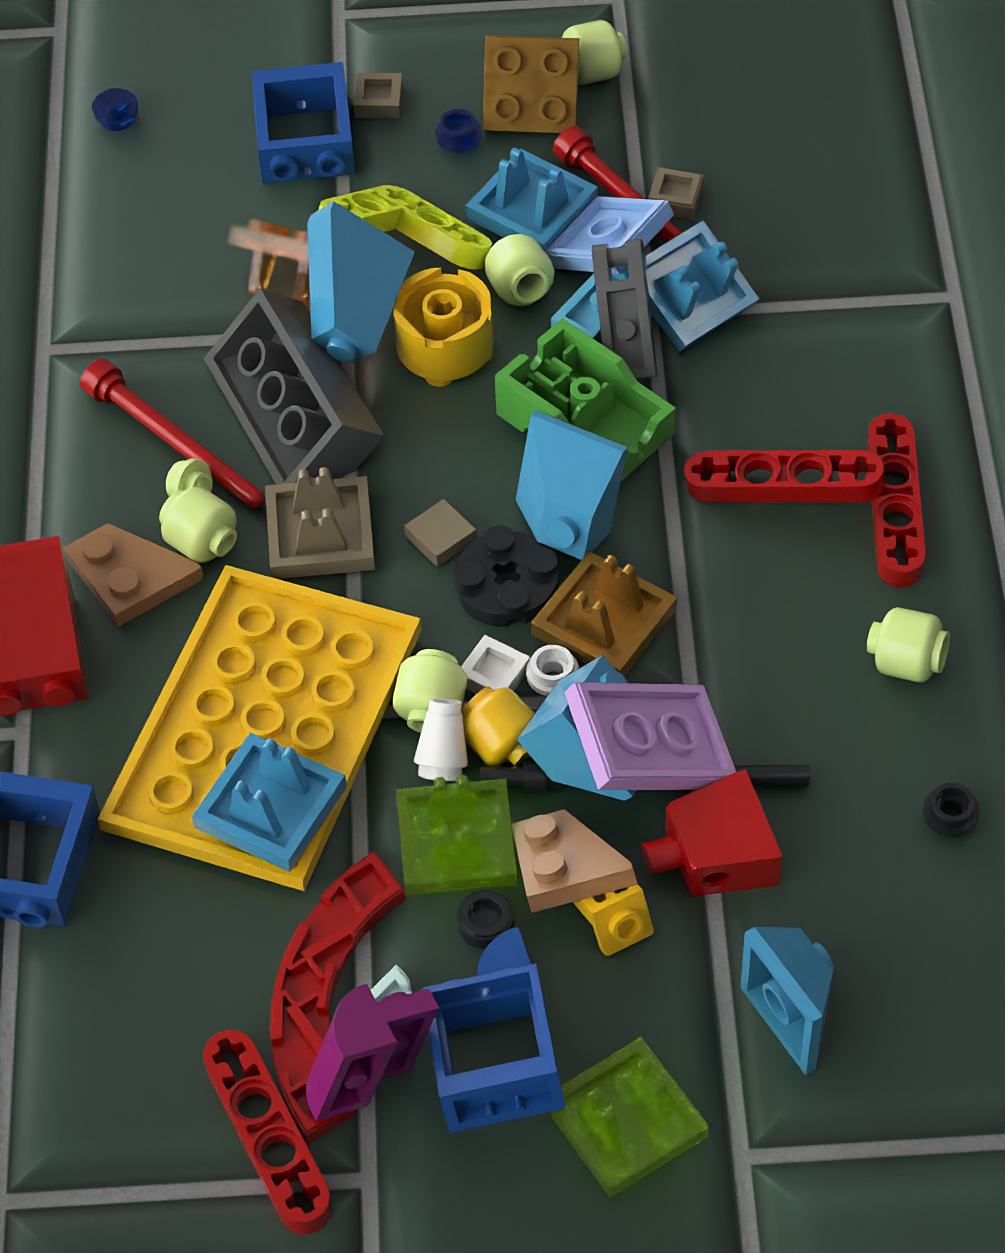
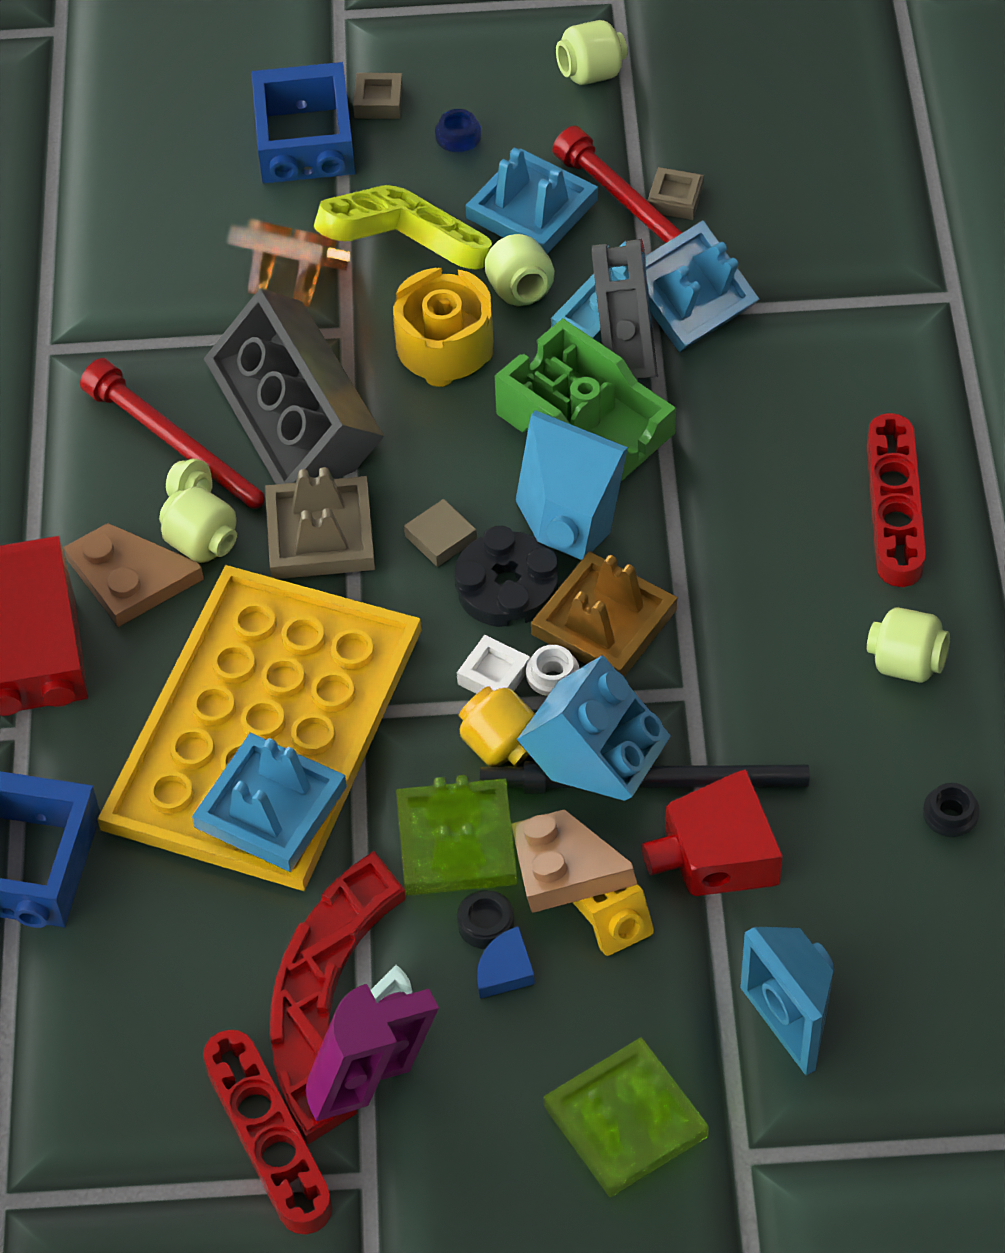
clear blue plate [92,88,138,131] -> none
dark azure slope [307,201,415,363] -> none
yellowish green head [393,649,467,732] -> none
white cone [414,698,468,781] -> none
blue window [422,963,566,1133] -> none
pearl gold plate [483,35,580,133] -> none
light blue tile [545,196,674,274] -> none
lavender tile [564,682,736,790] -> none
red beam [684,450,886,502] -> none

